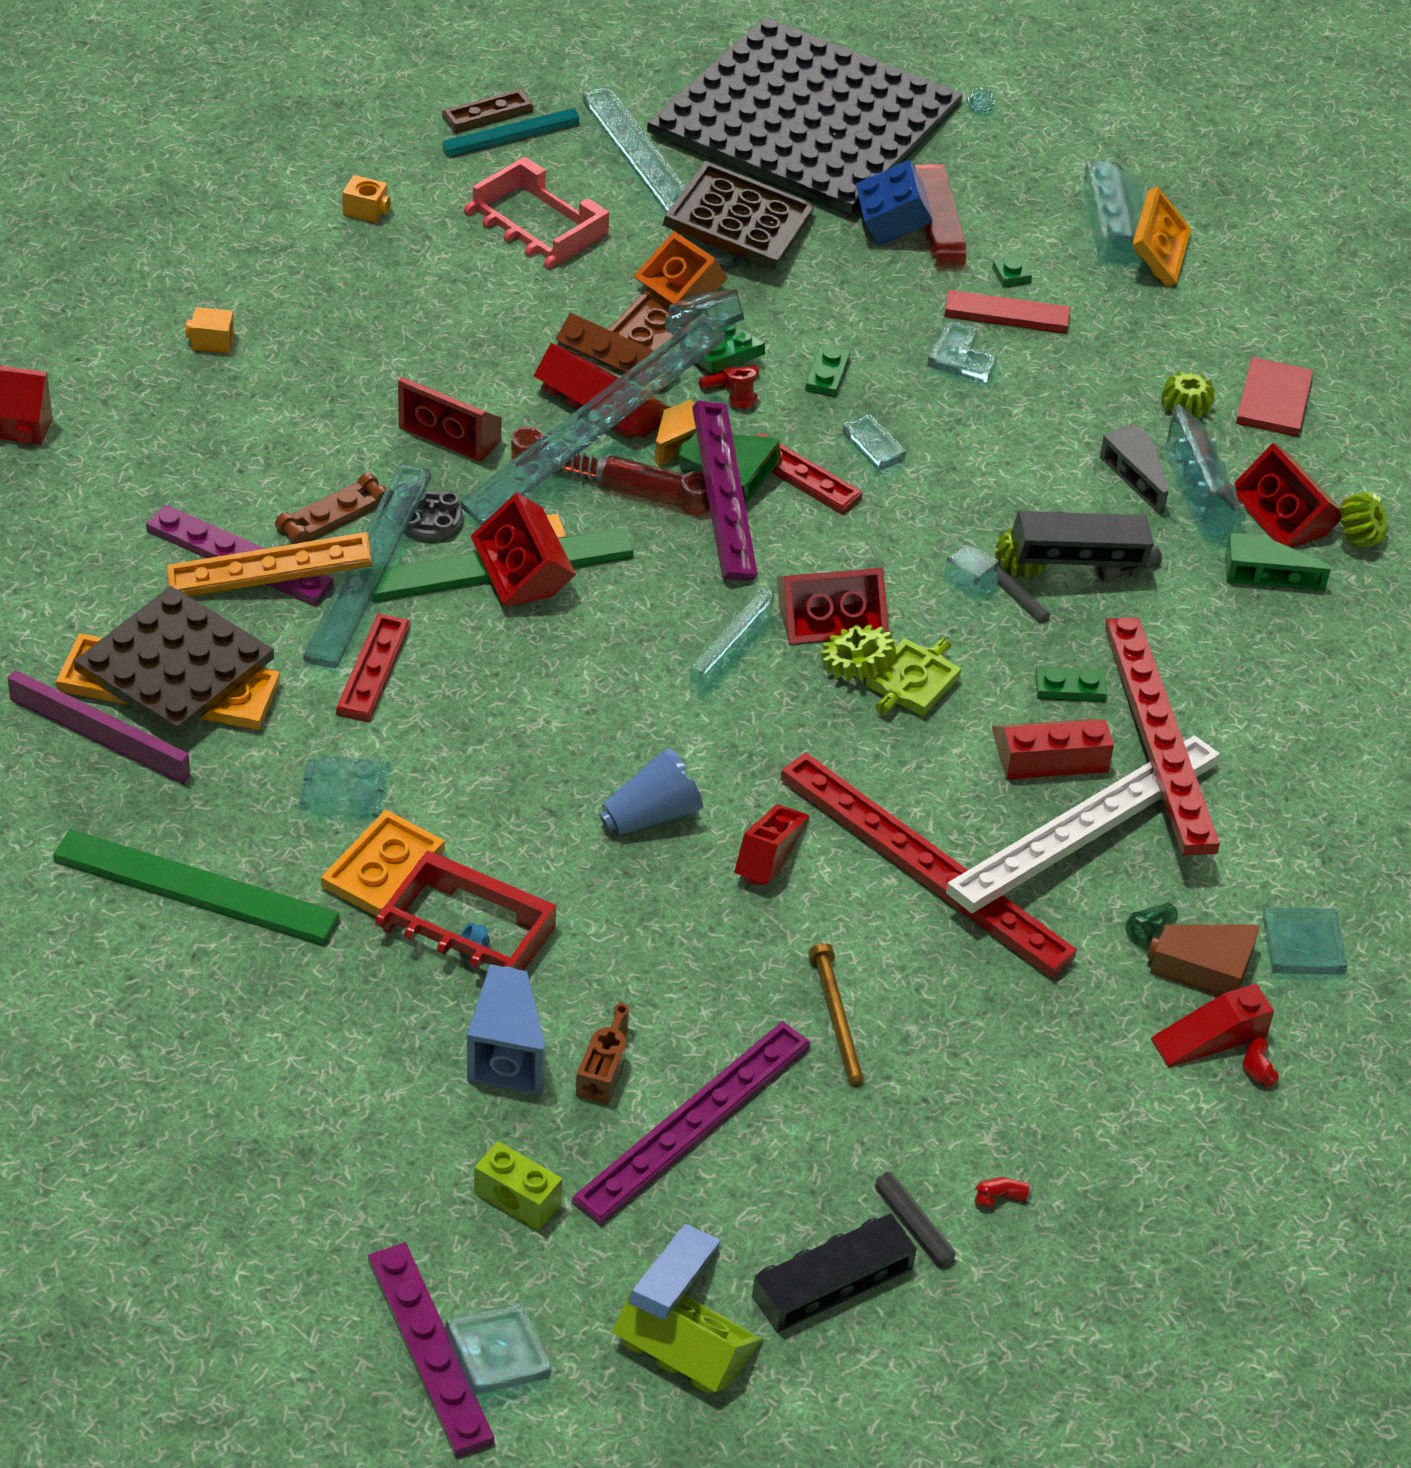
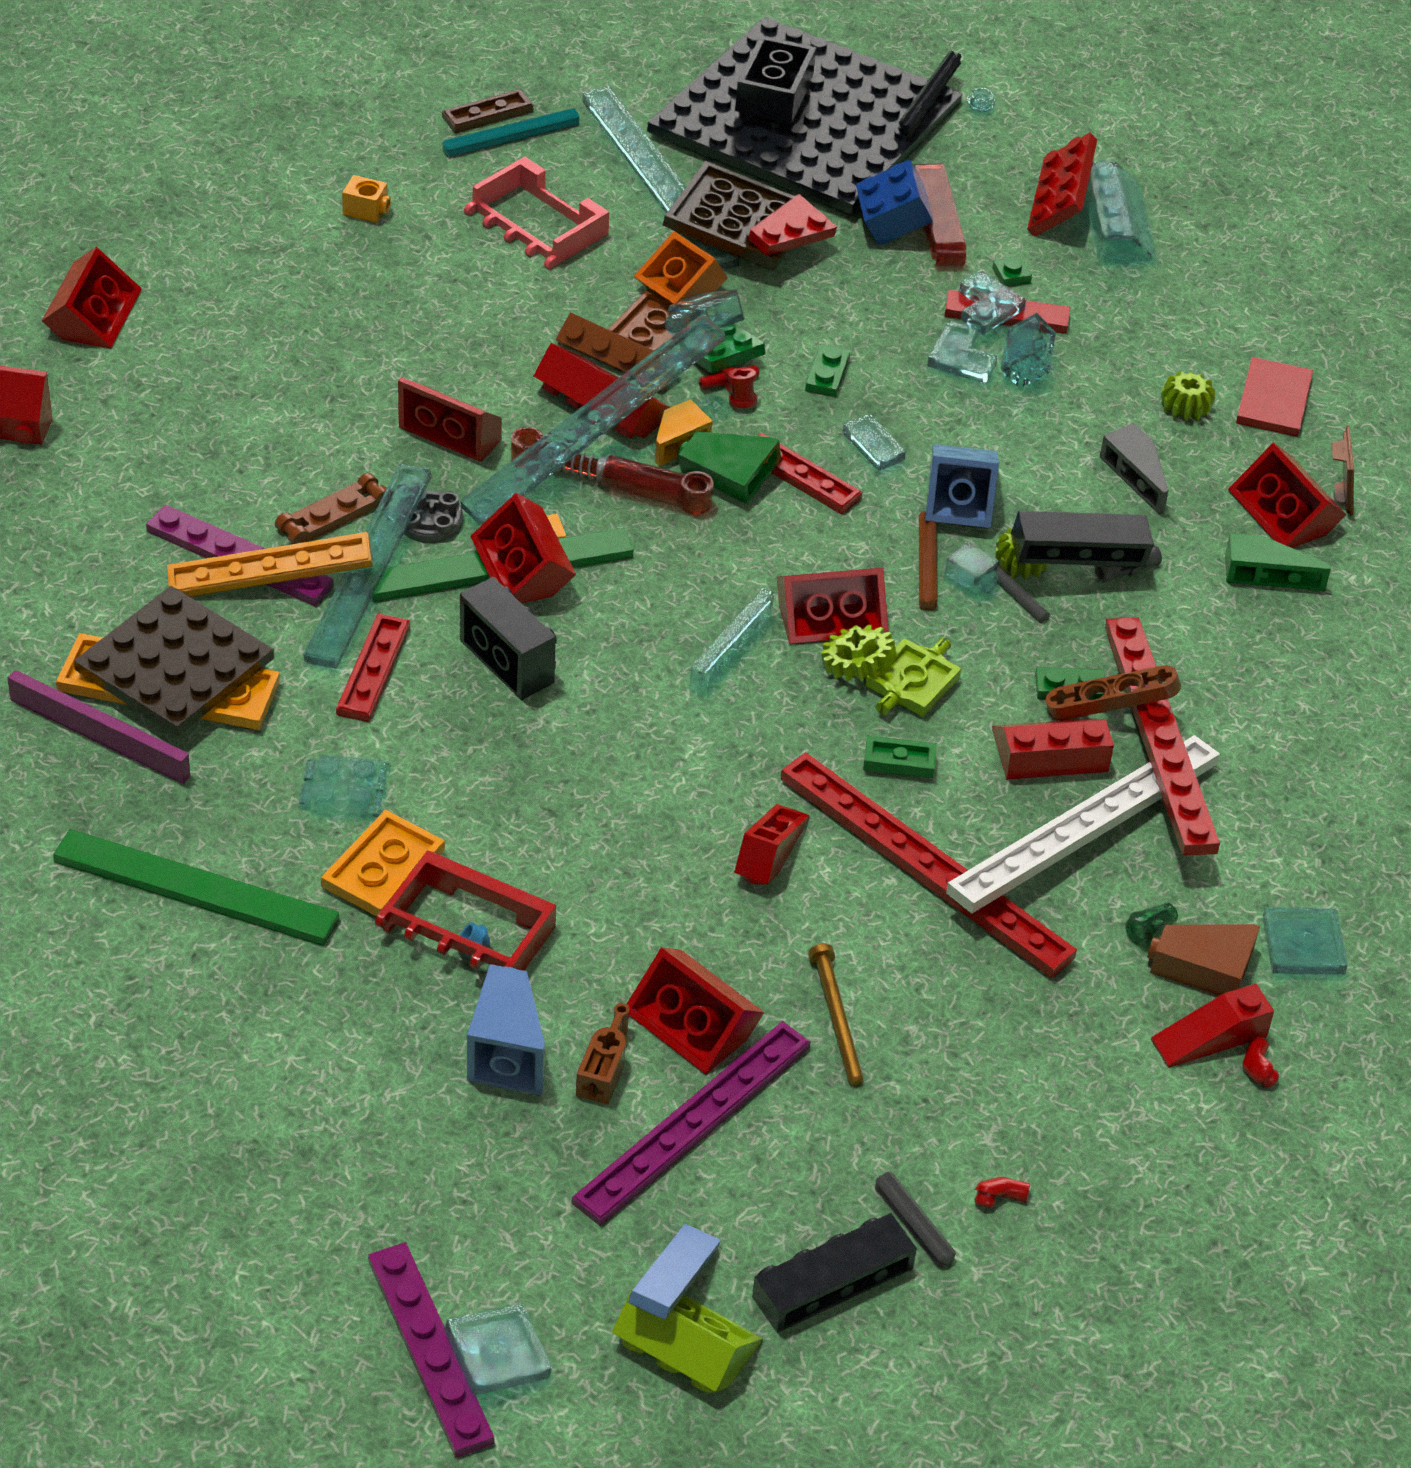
light orange brick [185,307,235,353] -> none
lime brick [474,1141,563,1231] -> none
medium blue cone [599,748,703,836] -> none
magenta plate [692,400,758,581] -> none
light orange plate [1132,186,1191,286] -> none
clear light blue slope [1164,405,1246,539] -> none
lime gear [1339,491,1389,548] -> none
none -> red slope [42,246,142,349]
none -> black brick [460,577,557,701]
none -> red slope [626,947,764,1074]
none -> black brick [735,35,816,123]
none -> wing [748,194,837,256]
none -> green plate [863,735,937,778]
none -> black axle [898,51,962,135]
none -> dark orange axle [919,511,937,610]
none -> medium blue slope [925,444,999,528]
none -> clear light blue plate [959,270,1026,335]
none -> clear light blue brick [1000,313,1056,387]
none -> red plate [1027,132,1097,236]
none -> dark orange beam [1045,665,1181,720]
none -> dark orange piece [1331,426,1354,516]

